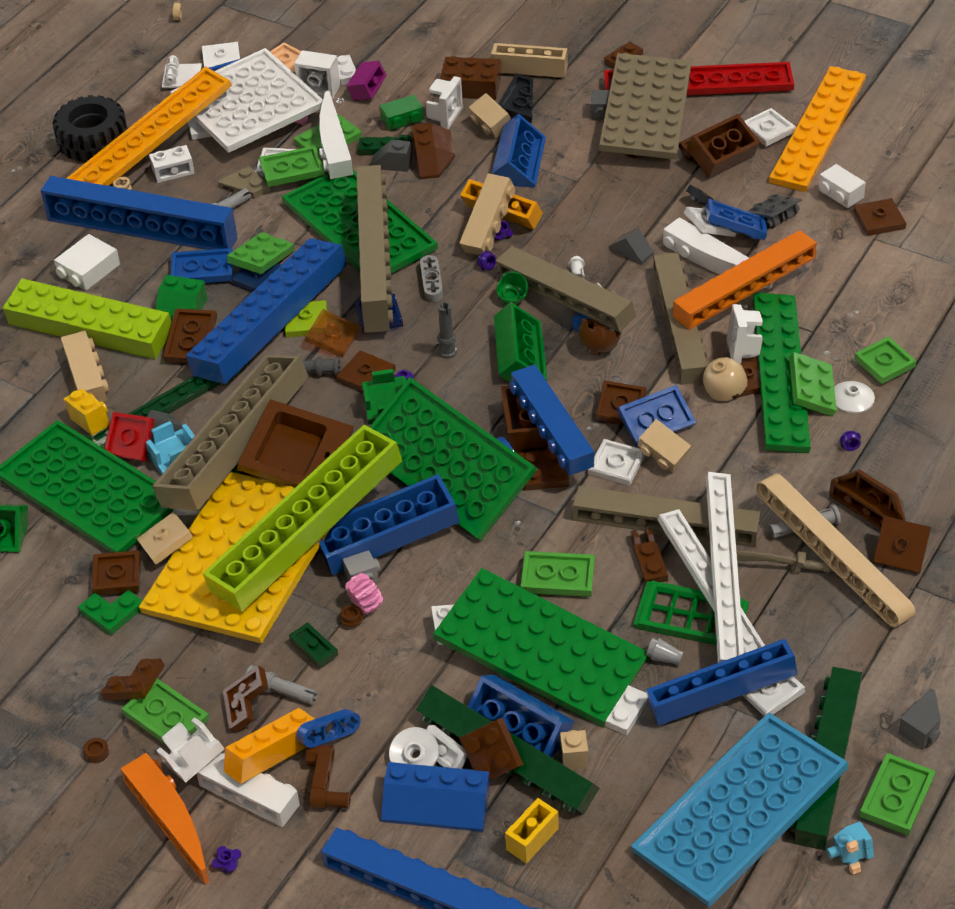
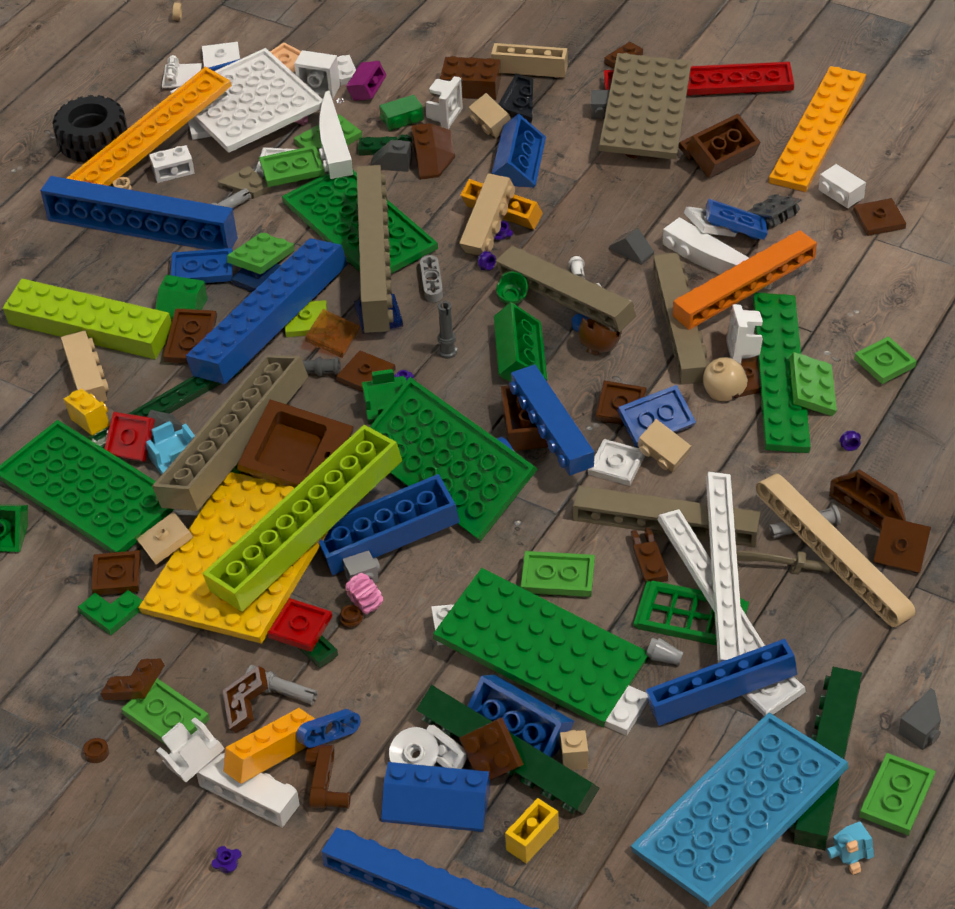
white brick [54,234,120,291] -> none
orange slope [120,753,209,884] -> none
reddish brown plate [520,449,570,491] -> none
black plate [686,185,713,205] -> none
white plate [744,108,796,147] -> none
white dish [834,381,875,414] -> none
none -> red plate [268,598,333,652]

